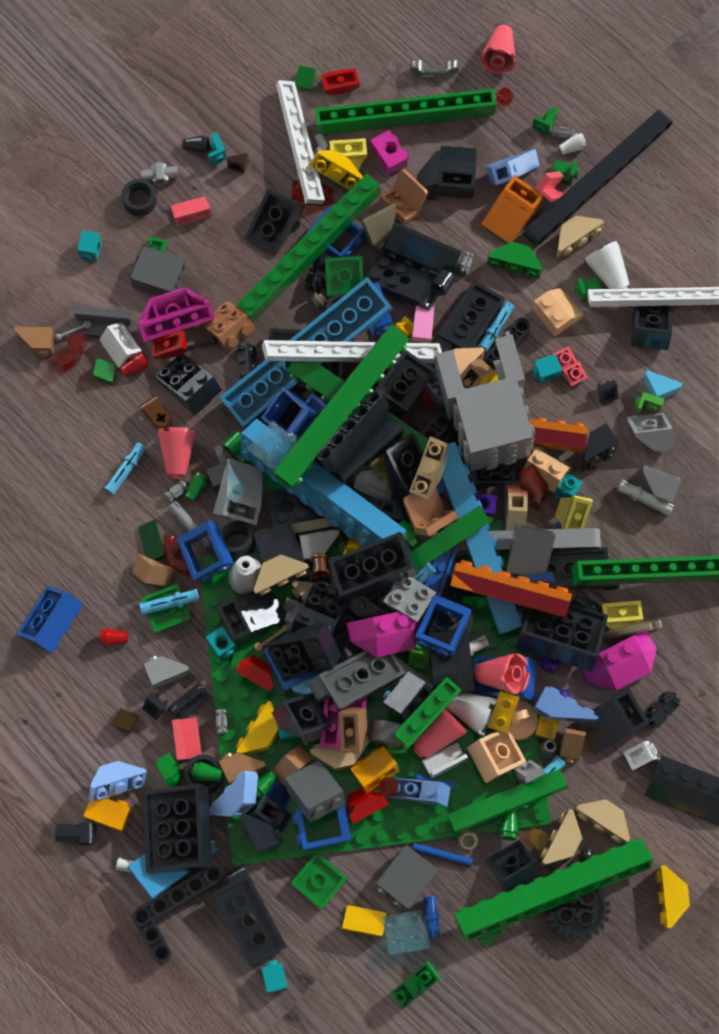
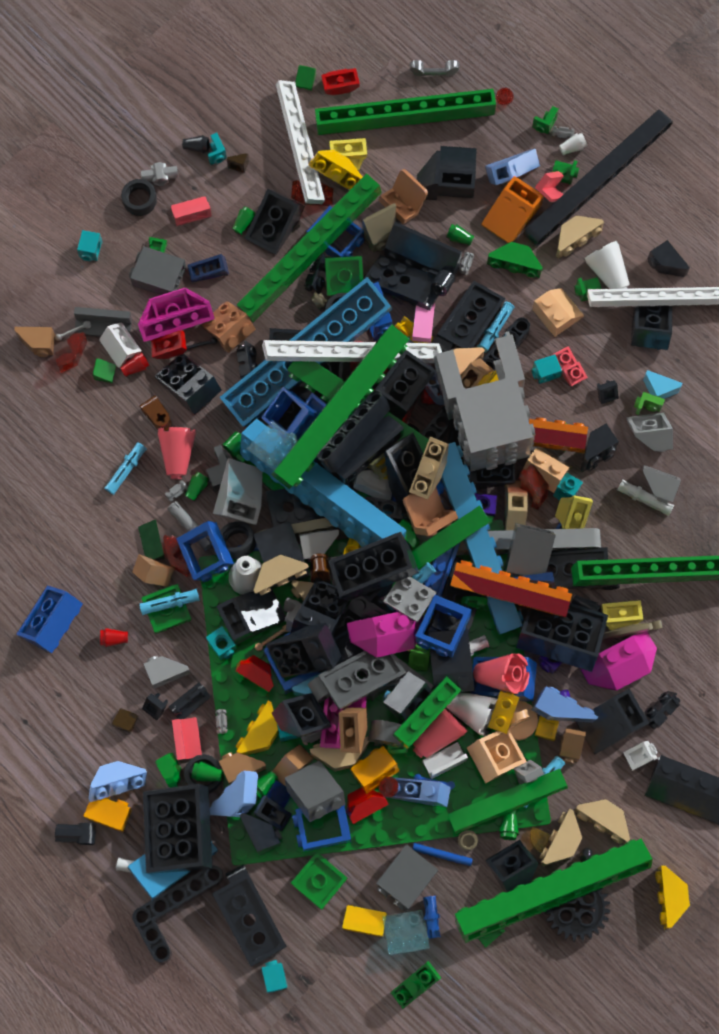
light grey arm [313,134,329,156] -> none
dark pink brick [370,130,409,176] -> none
coral cone [480,25,516,75] -> none
dark grey cone [538,740,558,760] -> none
none -> dark blue slope [187,254,229,283]
none -> green cone [232,206,256,235]
none -> green cone [446,224,474,246]
none -> black slope [647,240,690,277]

